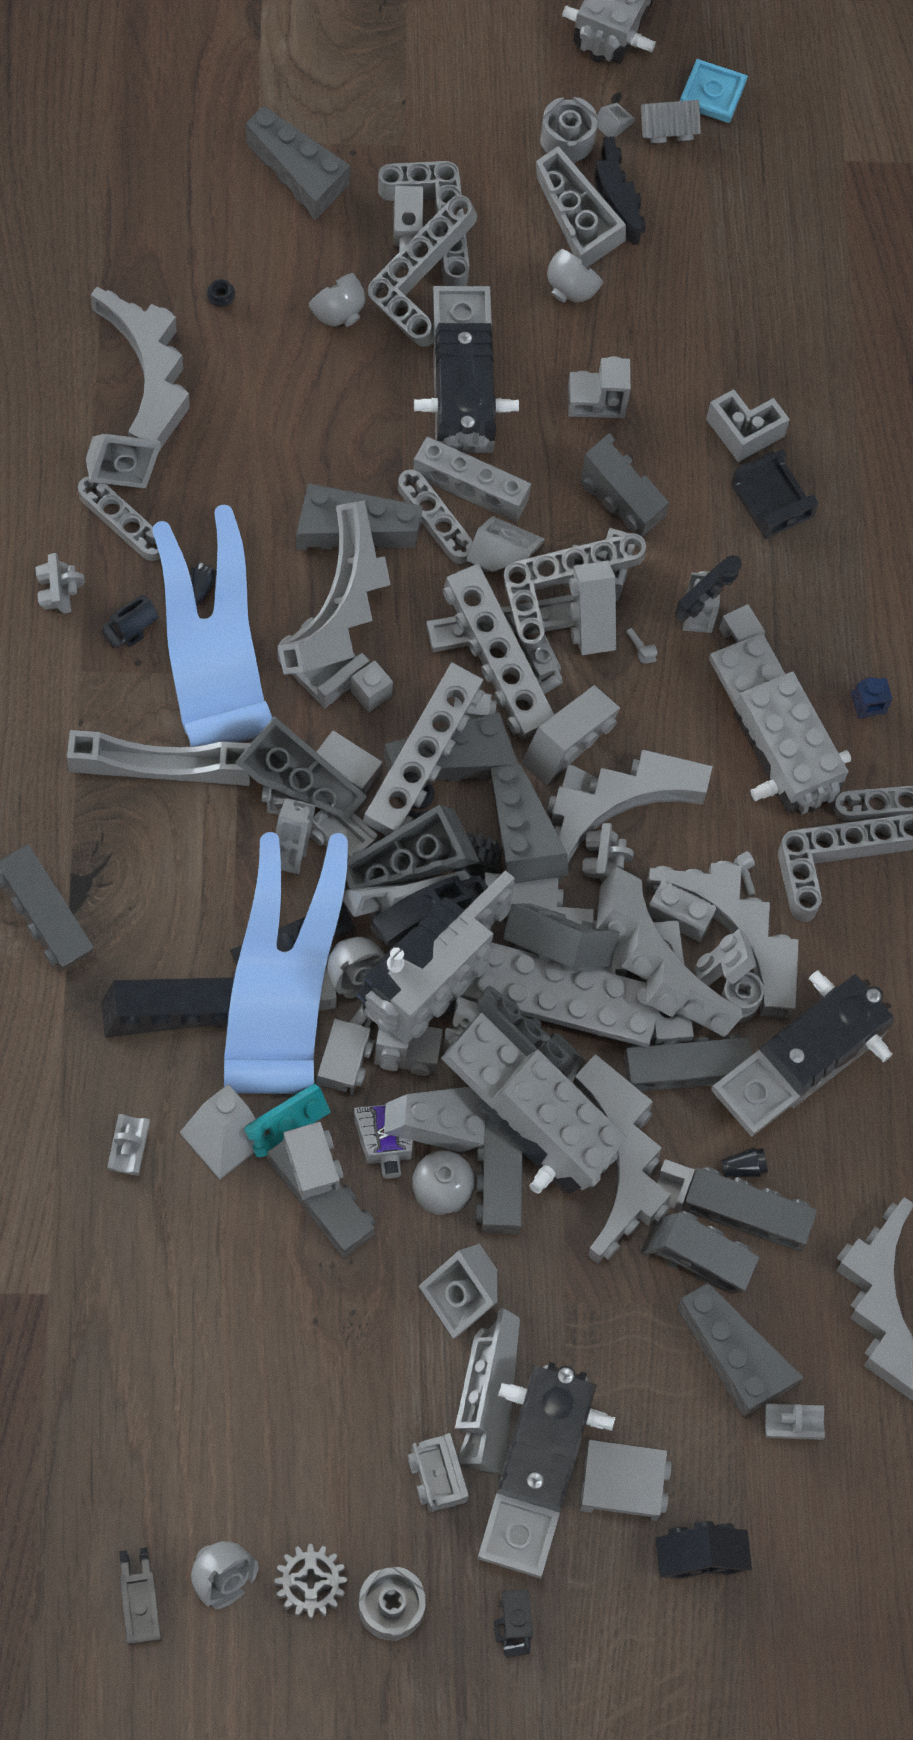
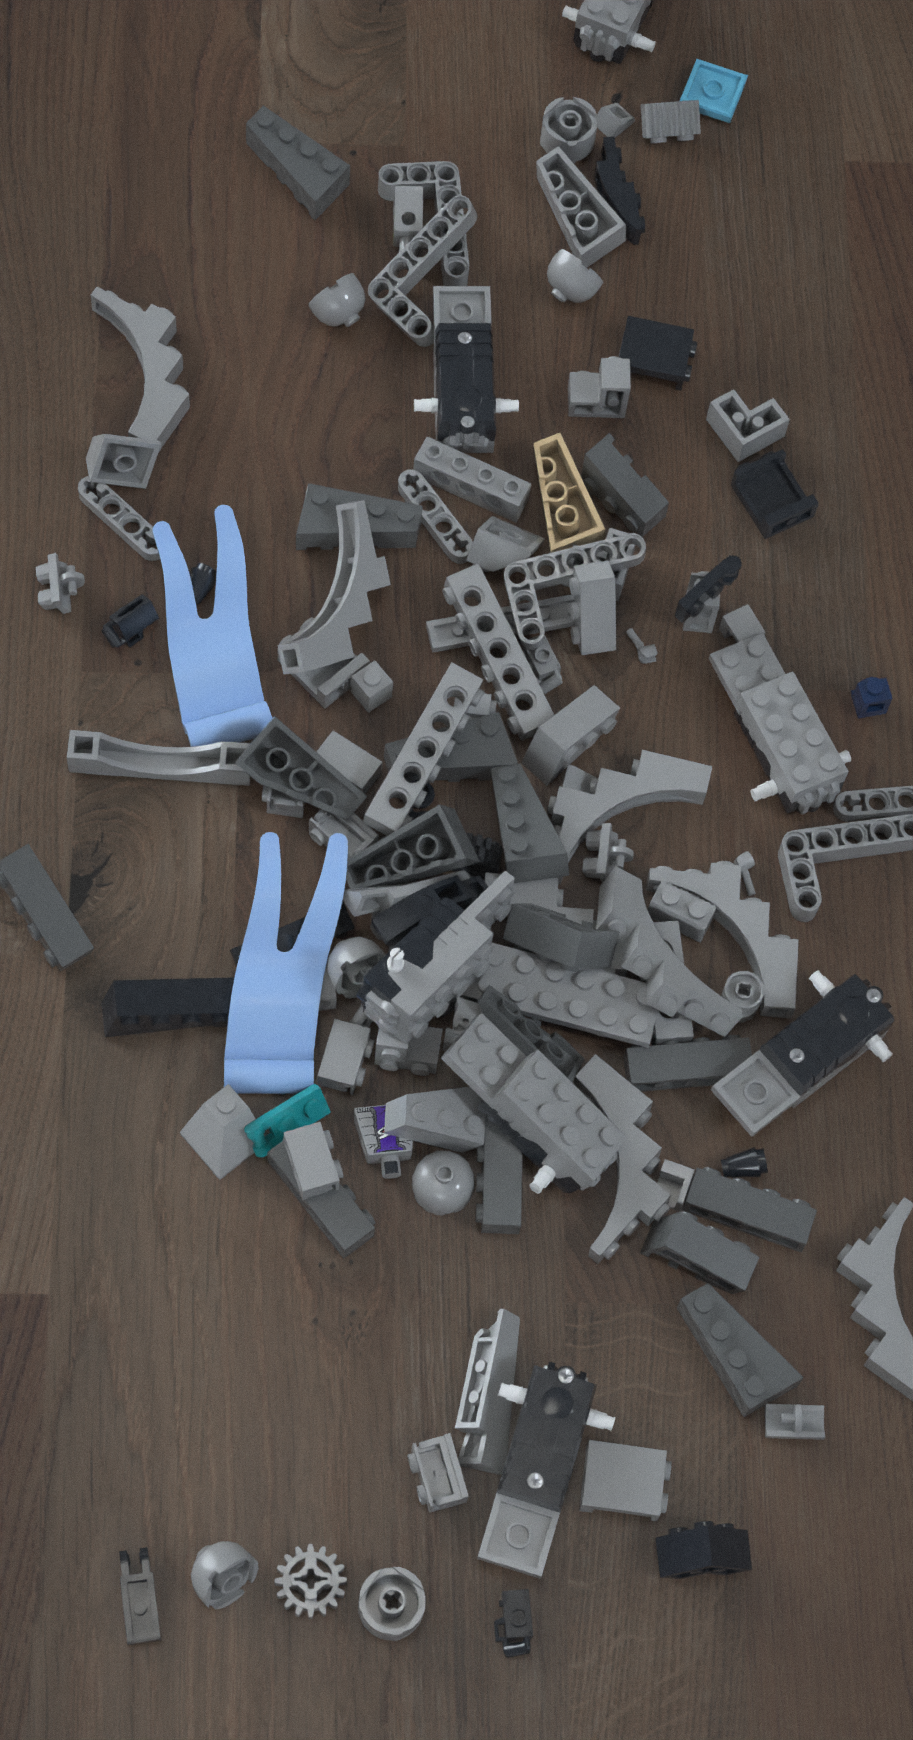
light grey hips [107,1114,150,1176] -> none
black plate [207,279,235,307] -> none
light grey hinge [275,798,316,874] -> none
light grey slope [419,1244,498,1339] -> none
light grey plate [694,928,756,987] -> none
none -> tan wedge [533,433,606,553]
none -> black panel [619,316,697,391]

